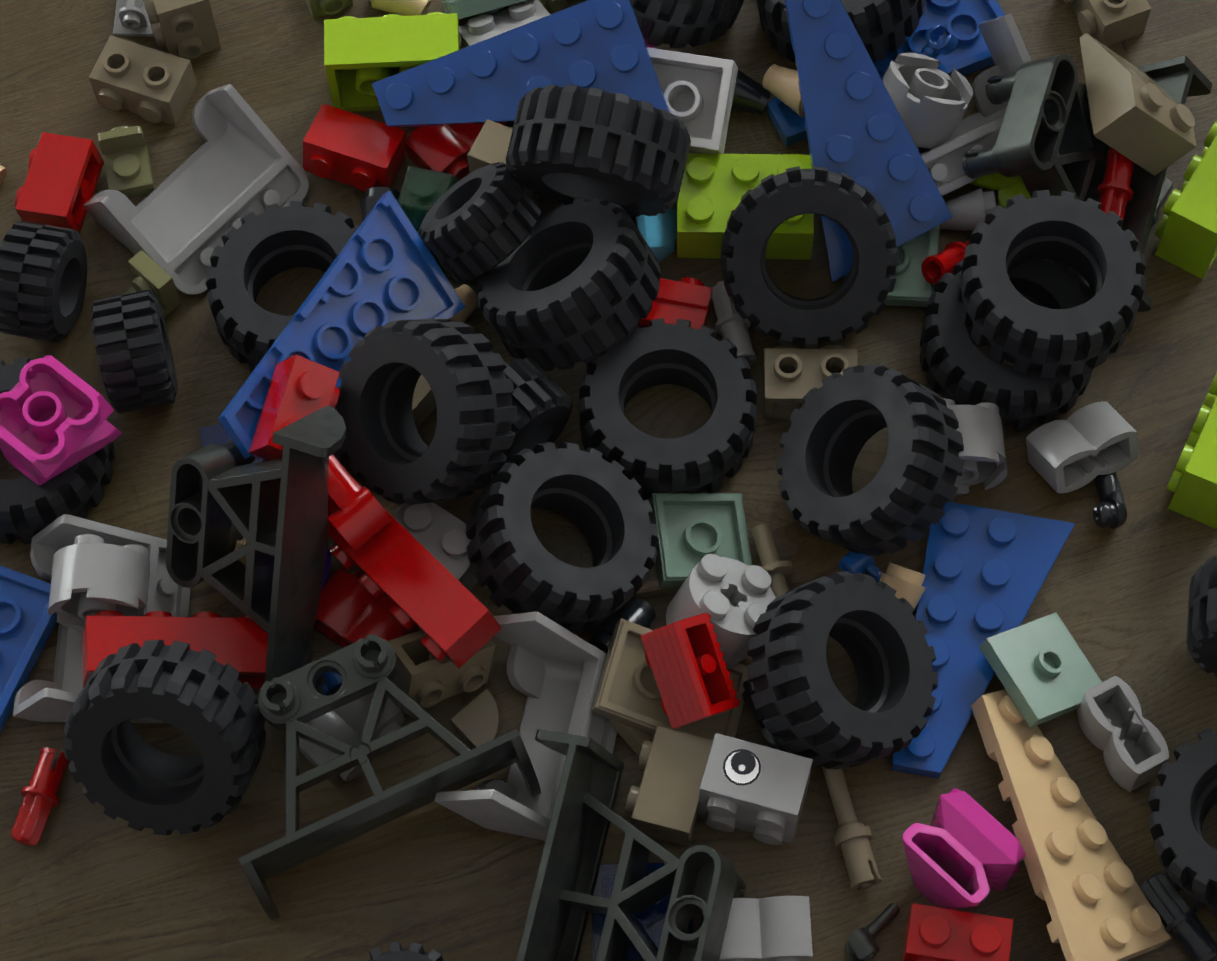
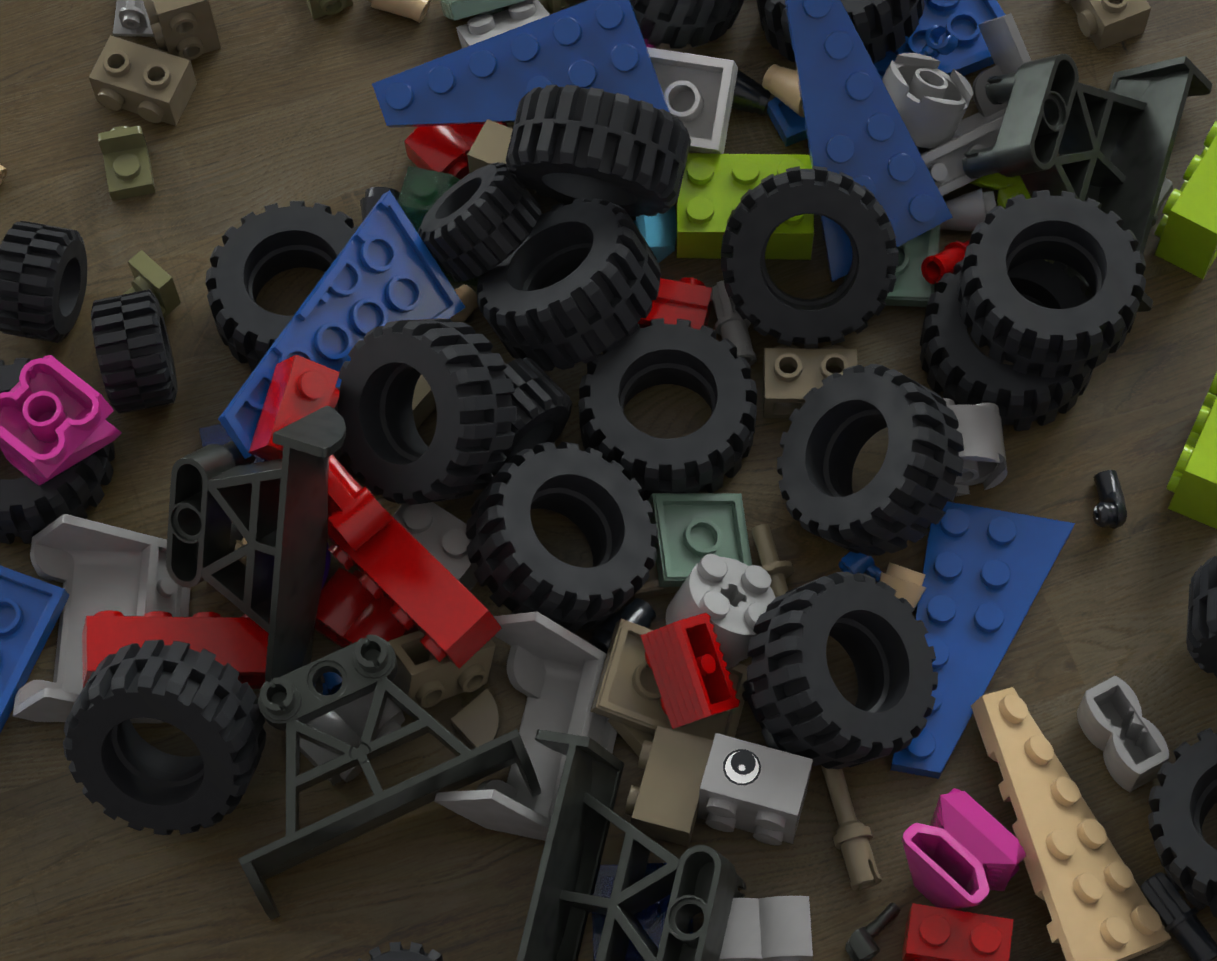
red axle [11,748,70,847] -> none
red brick [15,132,104,233] -> none
light grey brick [48,534,150,631] -> none
light grey windscreen [83,84,309,295] -> none
red brick [303,104,406,192] -> none
lime brick [324,12,461,112] -> none
sand green plate [979,612,1102,728] -> none
light grey brick [1026,401,1139,493] -> none
dark tan slope [1079,33,1197,176] -> none
red axle [1096,148,1135,229] -> none

